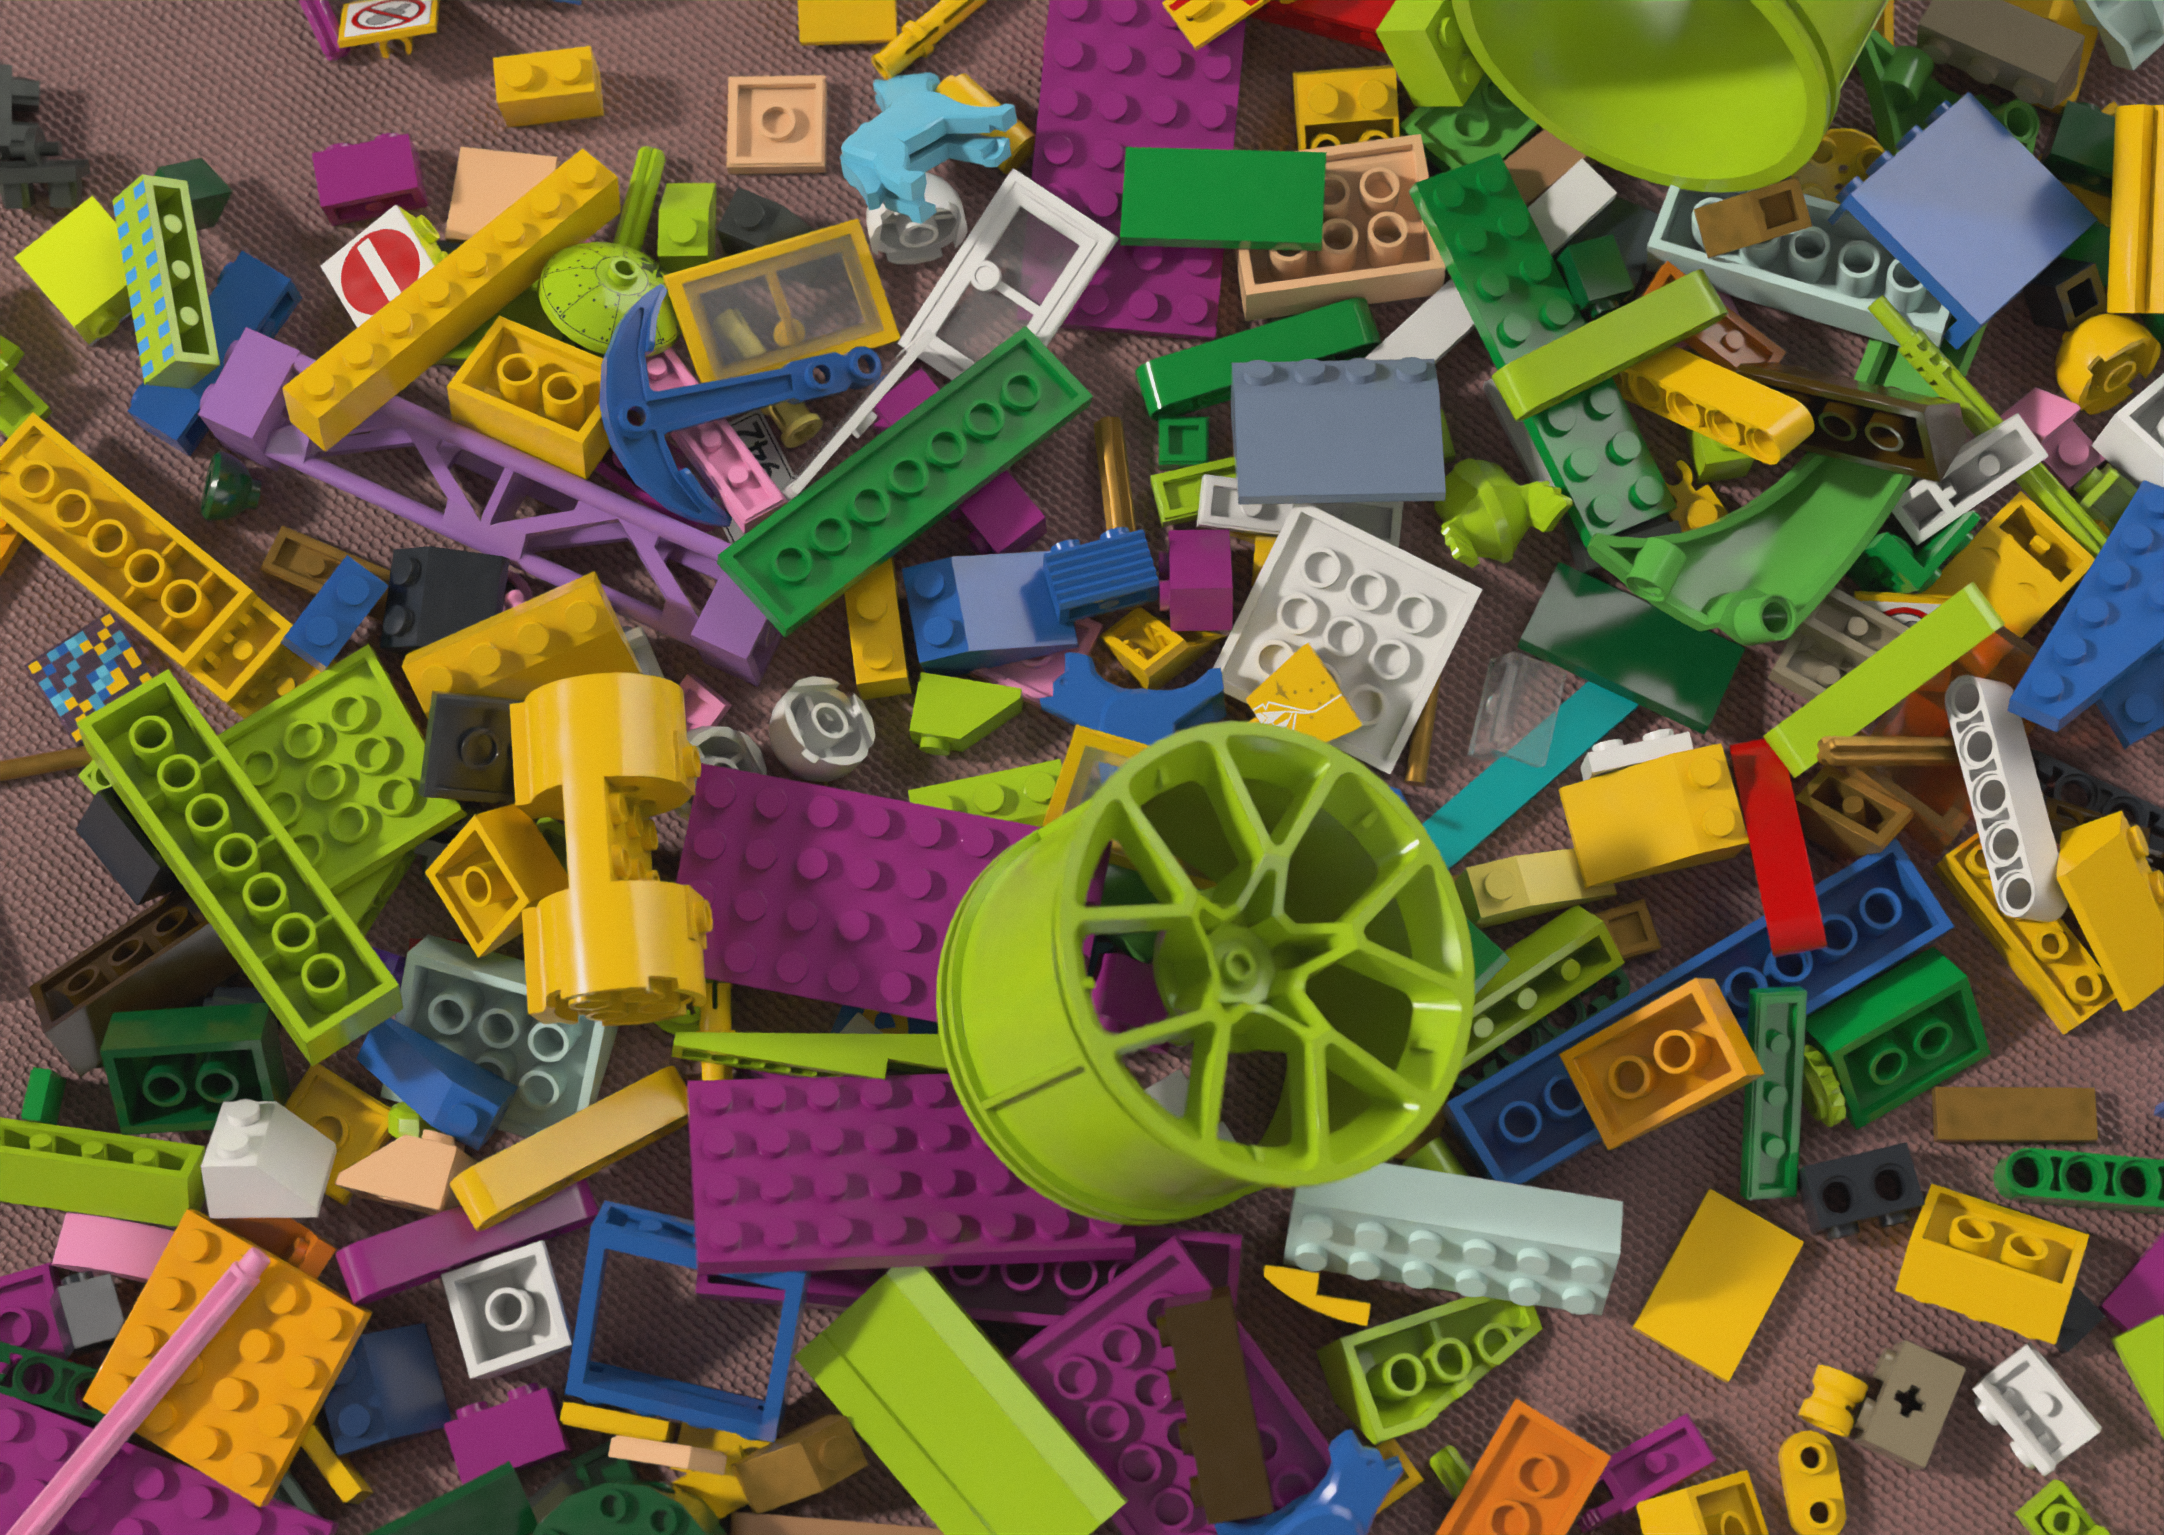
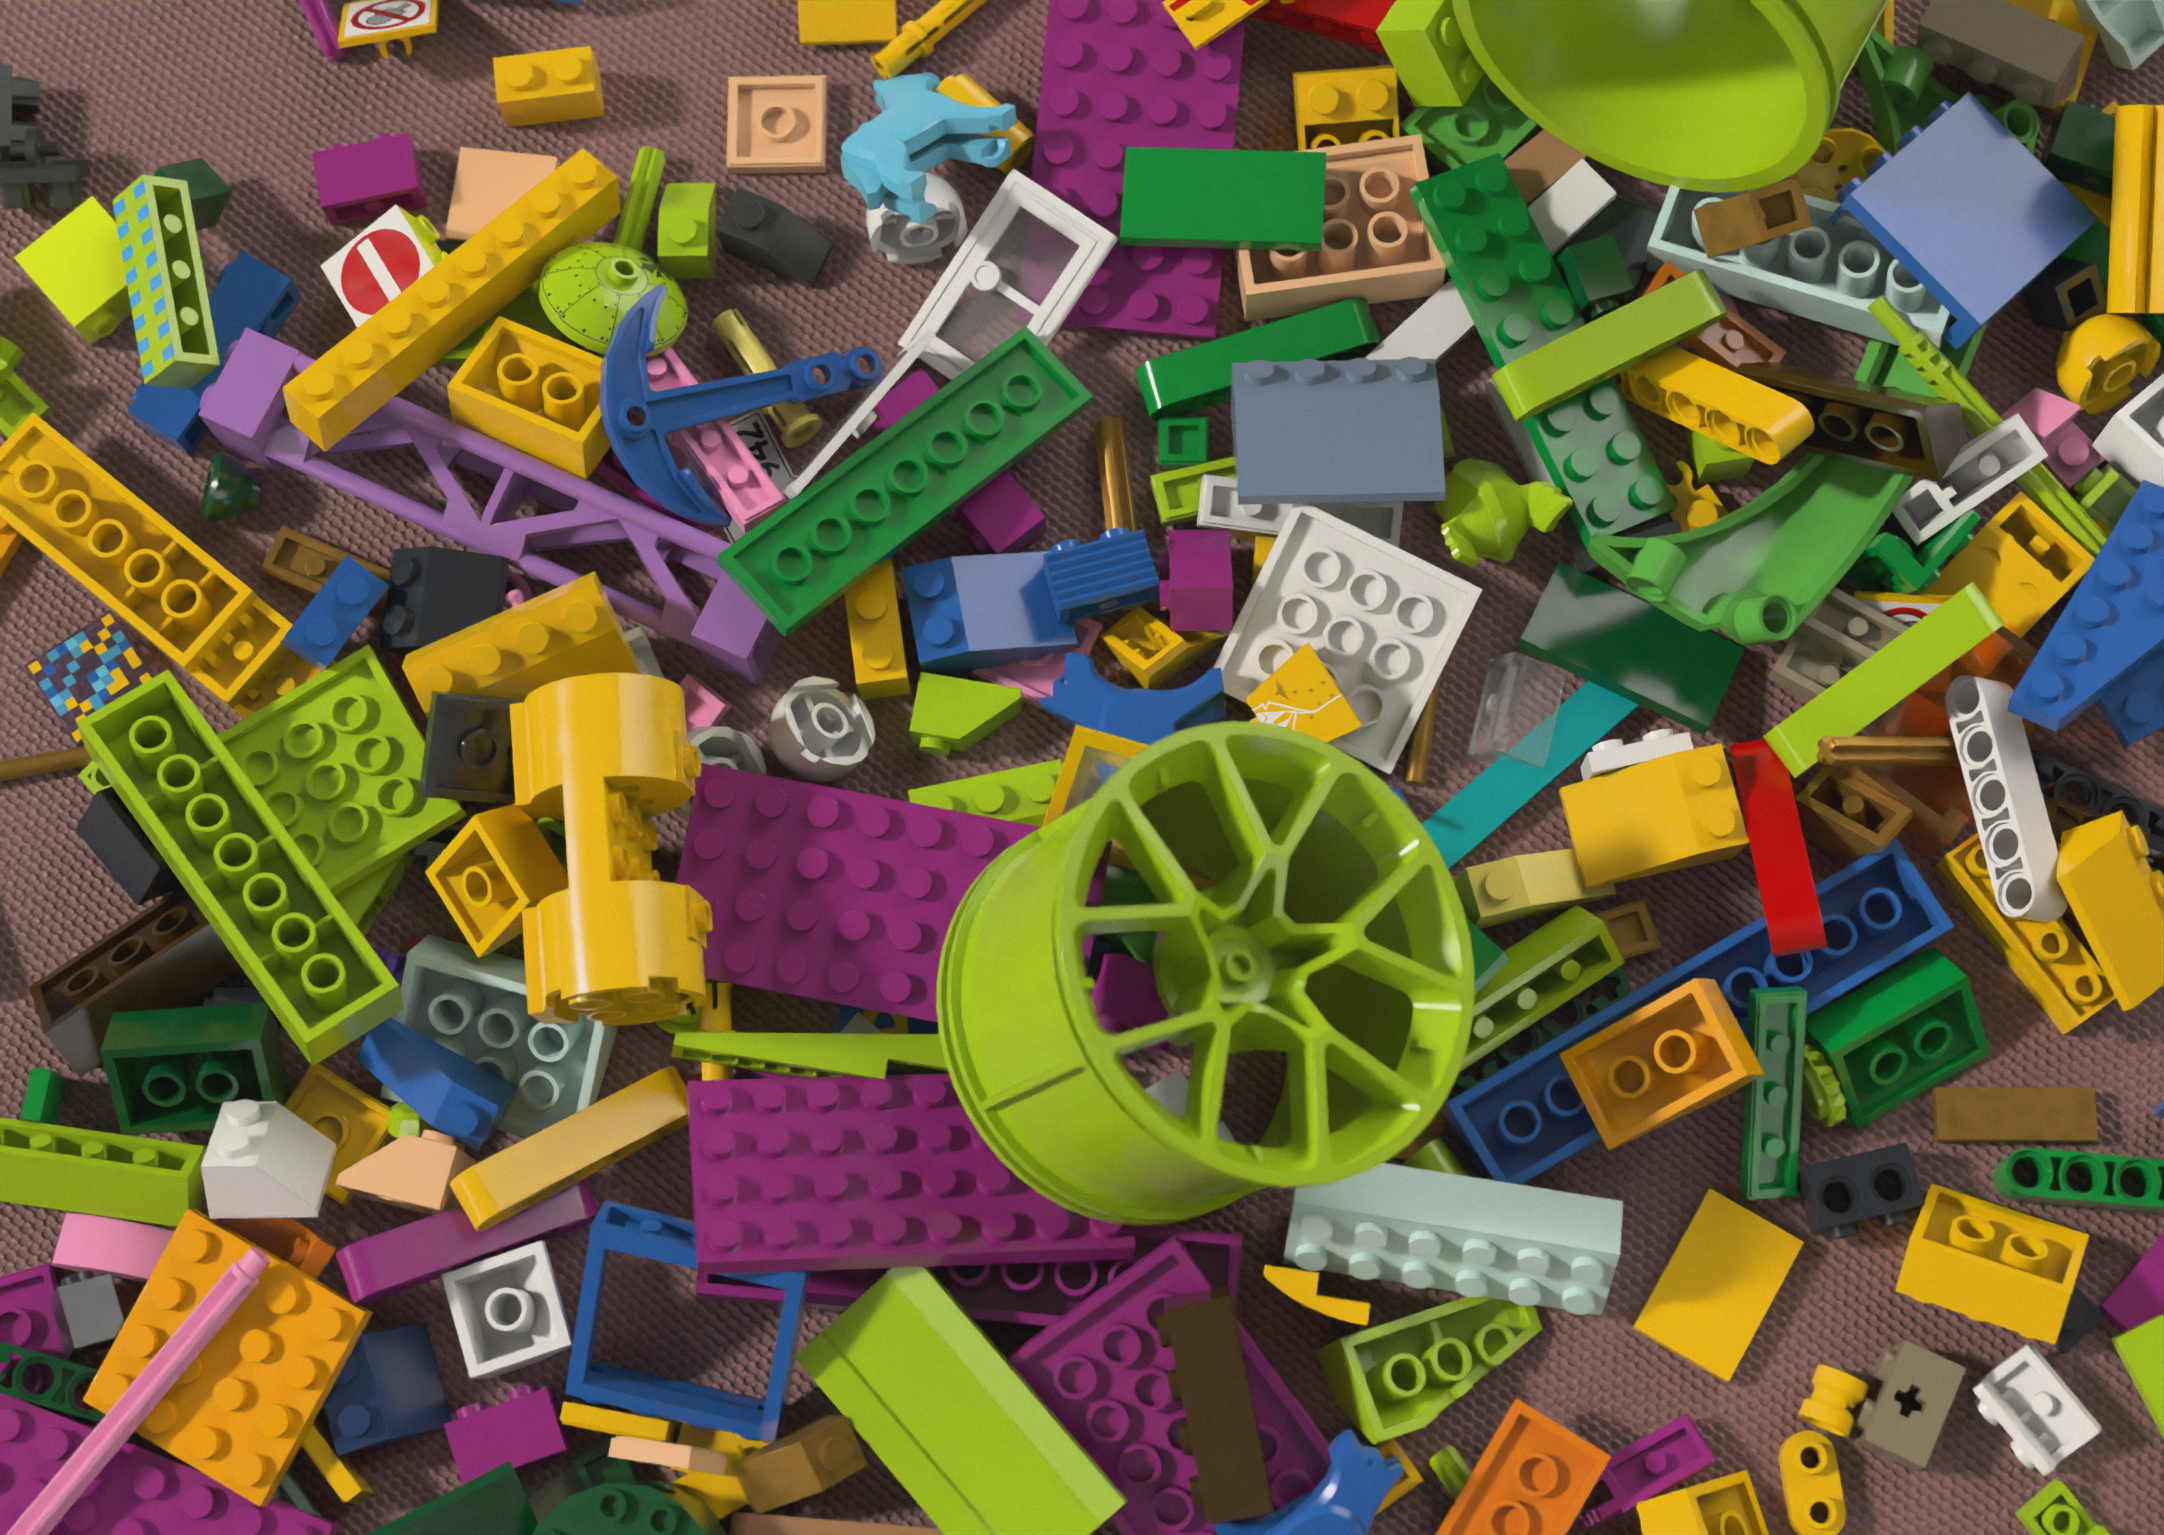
clear door [663,218,901,383] -> none

